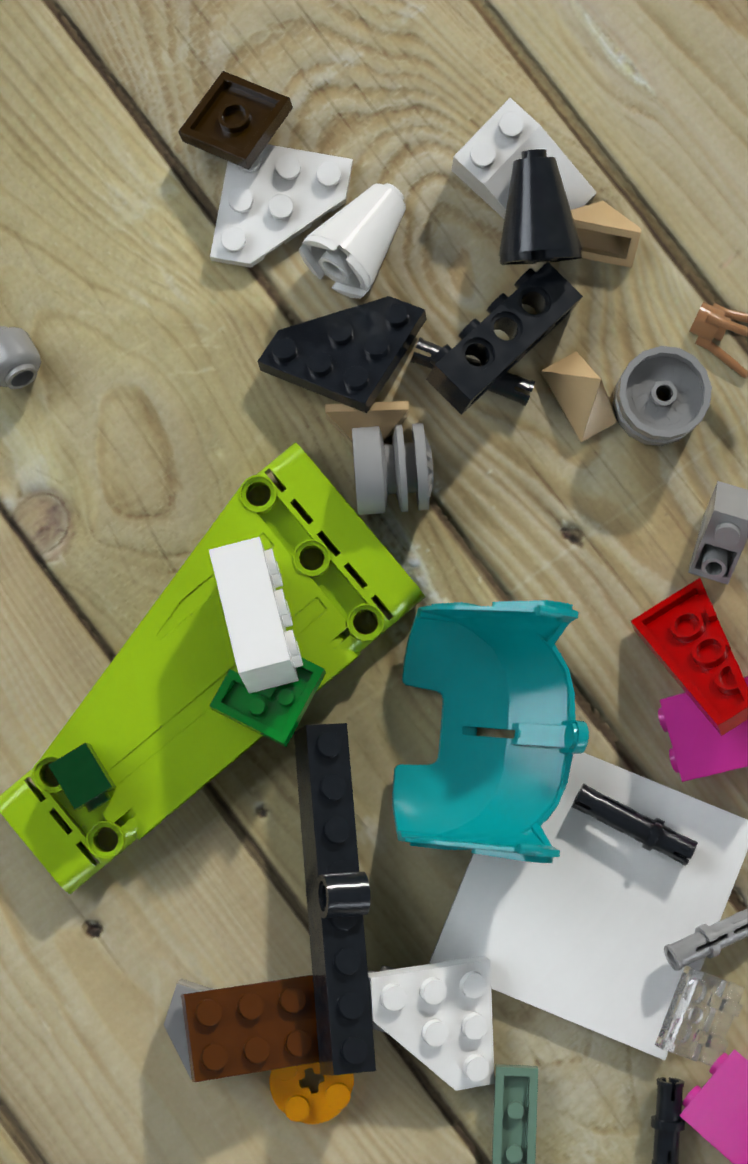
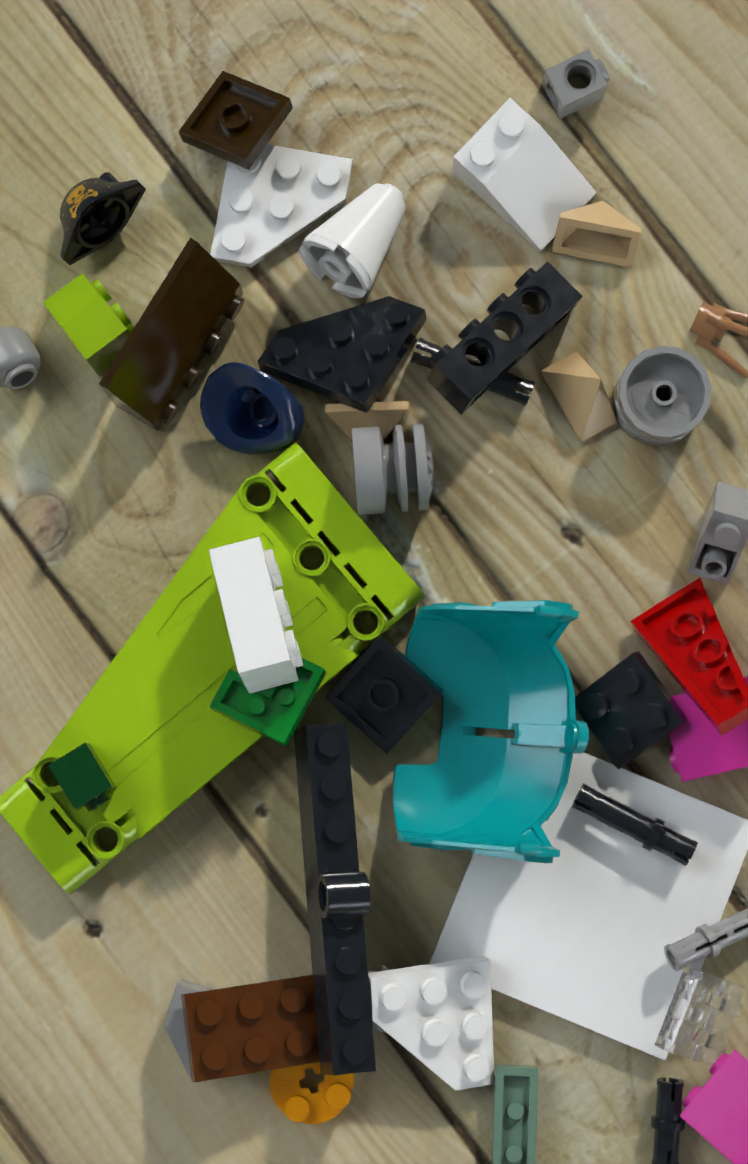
black cone [499,149,582,265] -> none
none -> lime brick [43,273,134,375]
none -> black hat [60,172,146,265]
none -> dark brown slope [99,238,245,431]
none -> dark blue hat [200,362,305,455]
none -> black plate [325,635,444,754]
none -> light grey brick [542,49,609,119]
none -> black plate [575,651,688,769]

